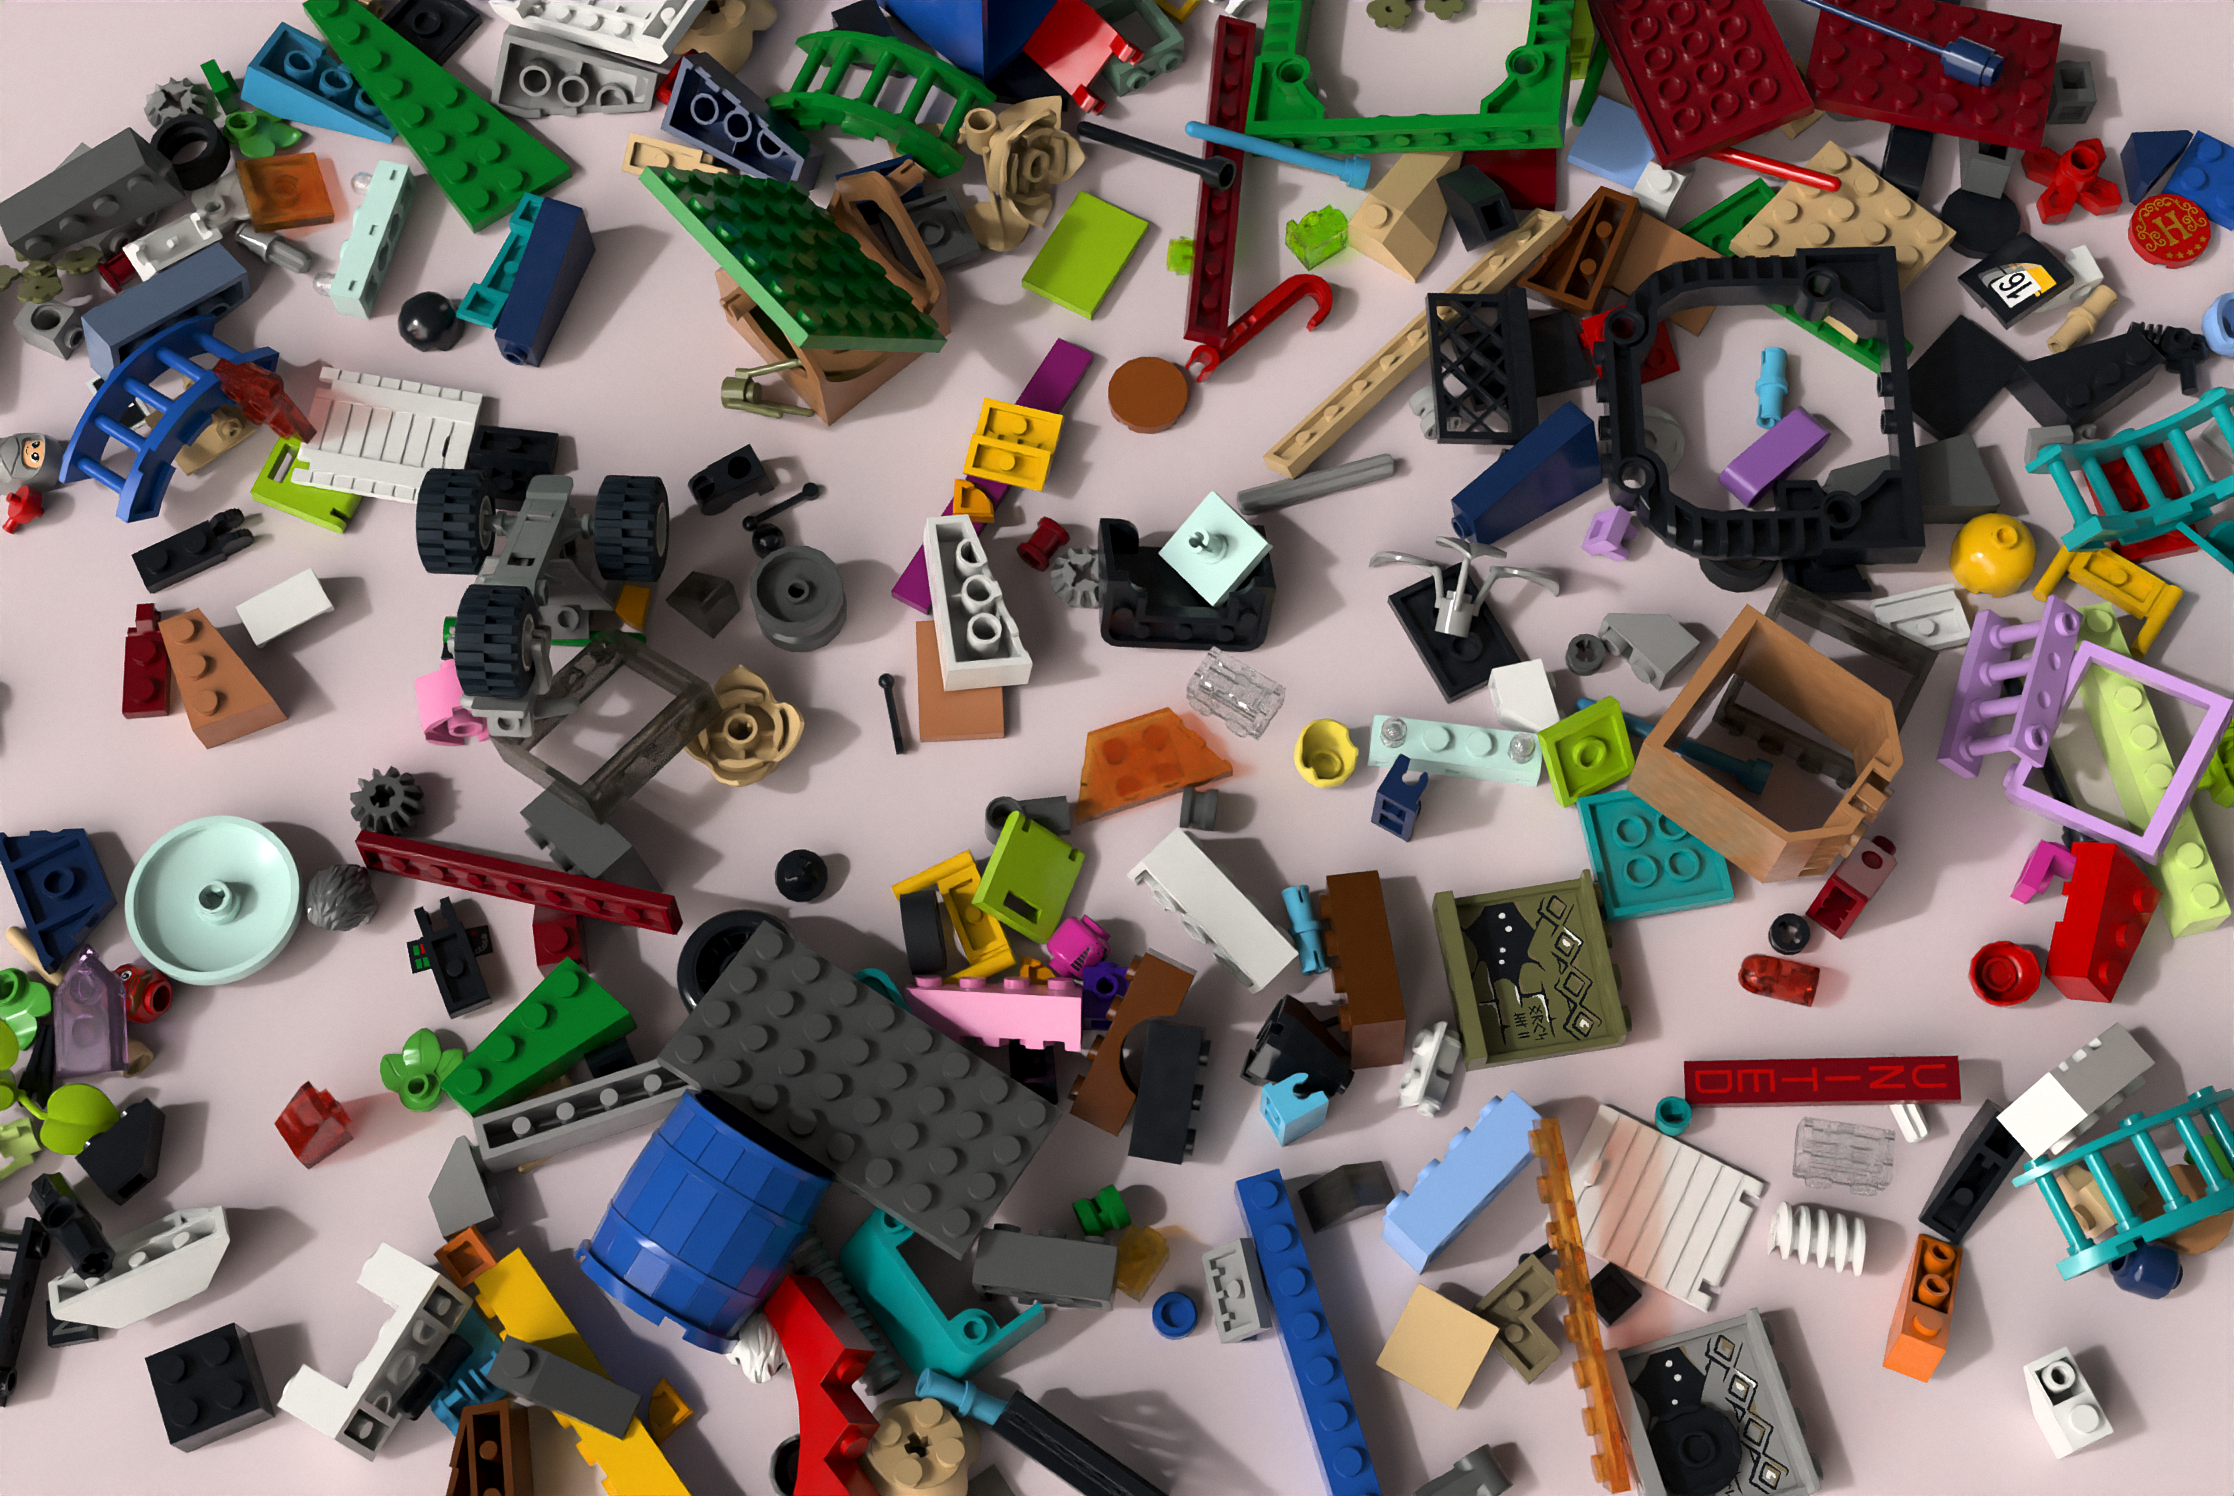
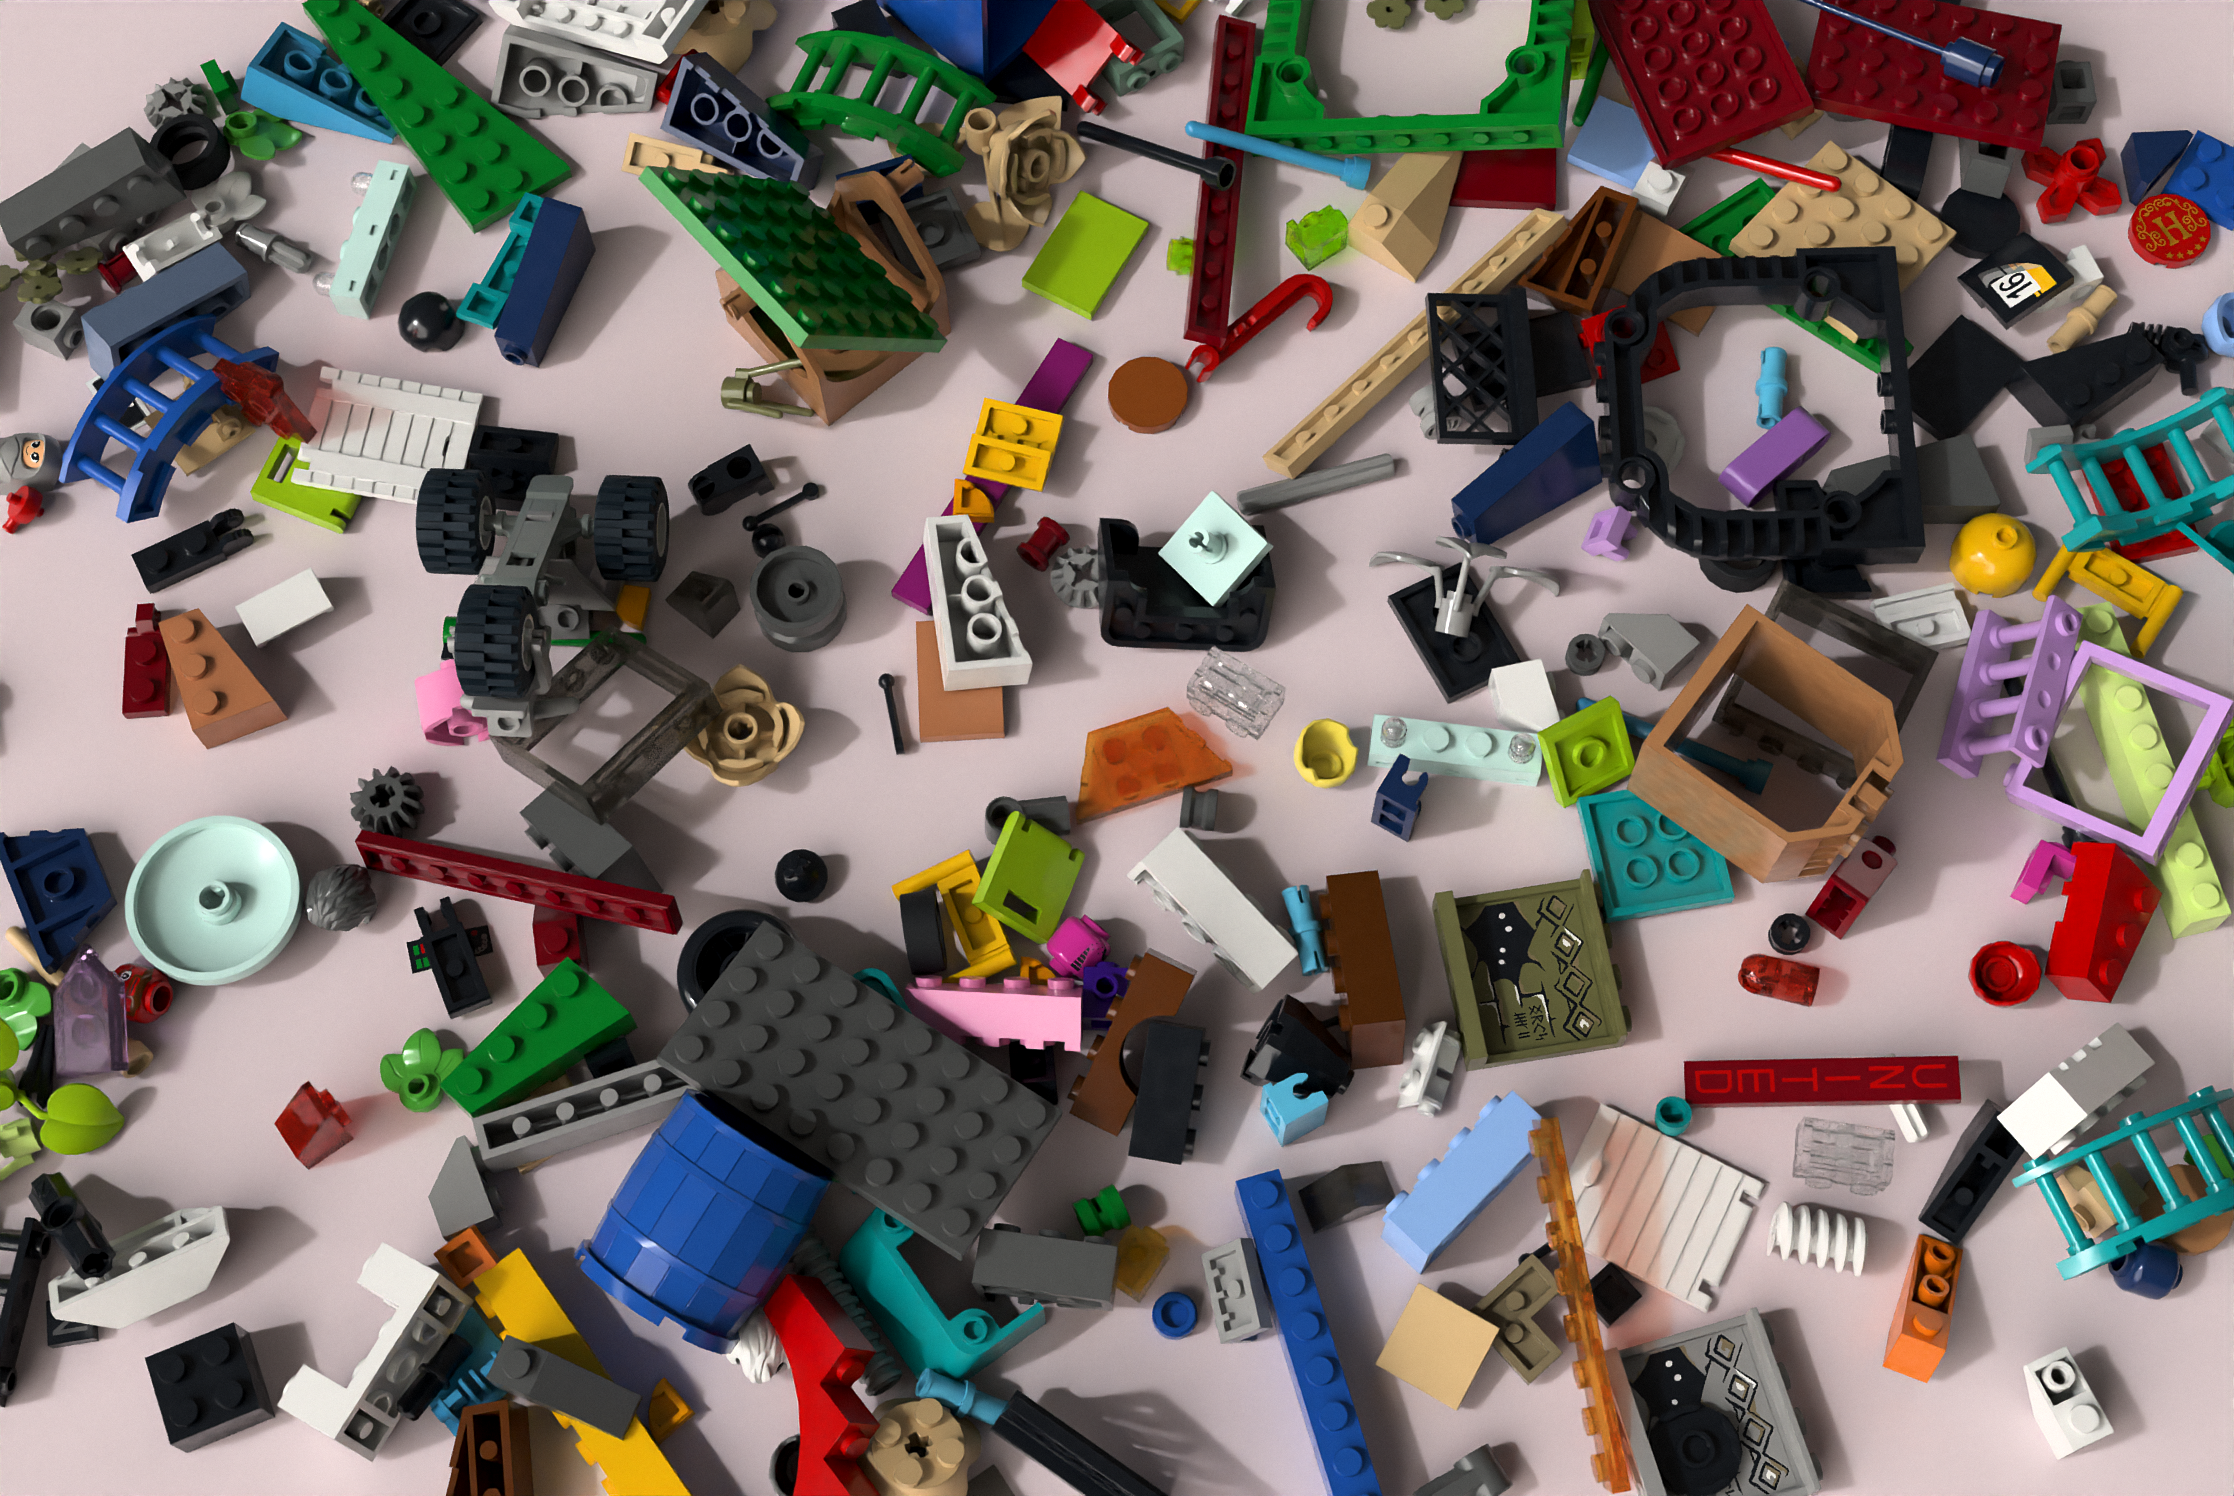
black slope [75,1098,166,1207] -> none
clear orange plate [235,152,335,233] -> none
black slope [1436,164,1520,252] -> none

